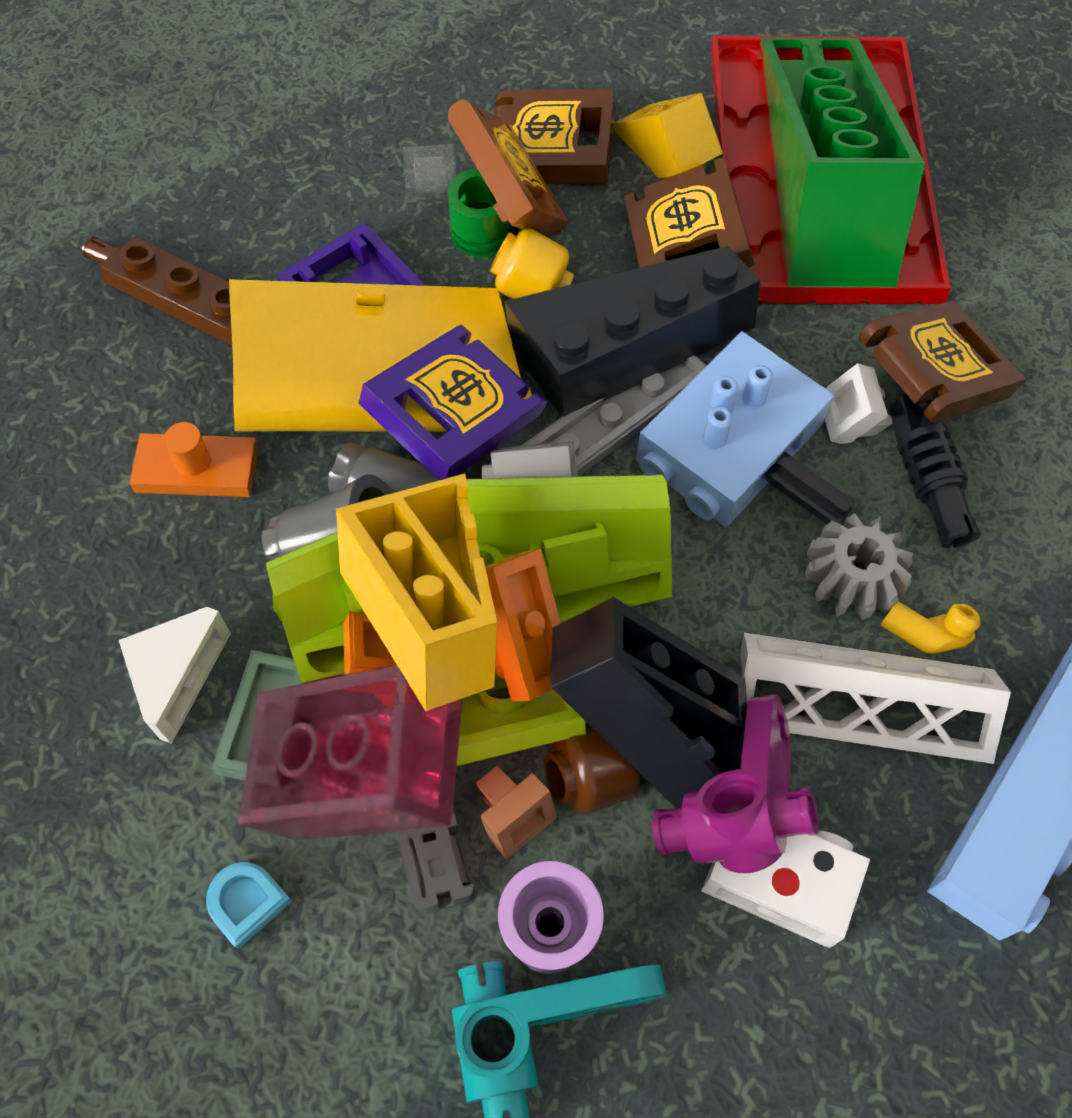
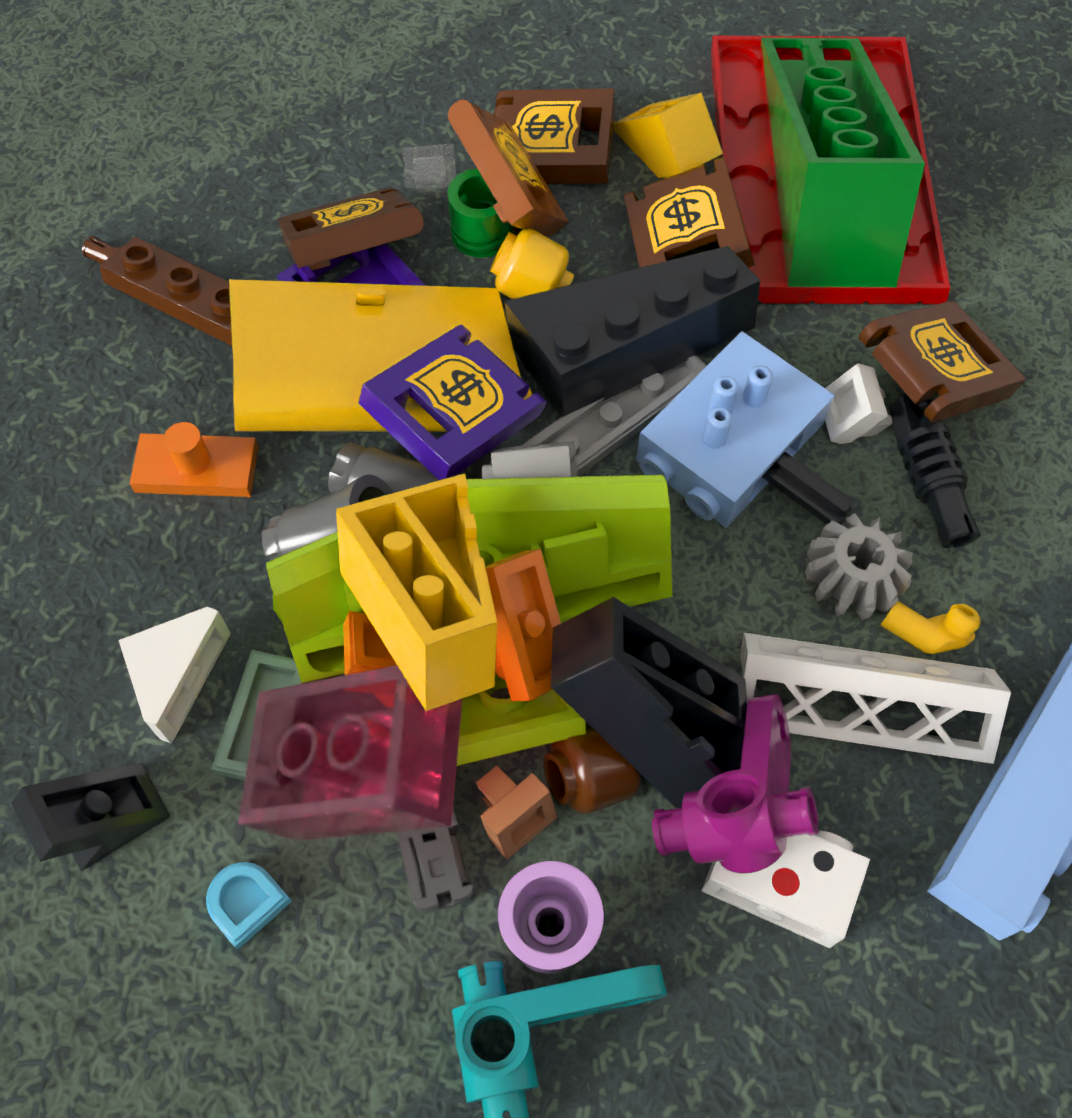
none -> black slope [11,762,170,871]
none -> reddish brown container [277,187,424,271]

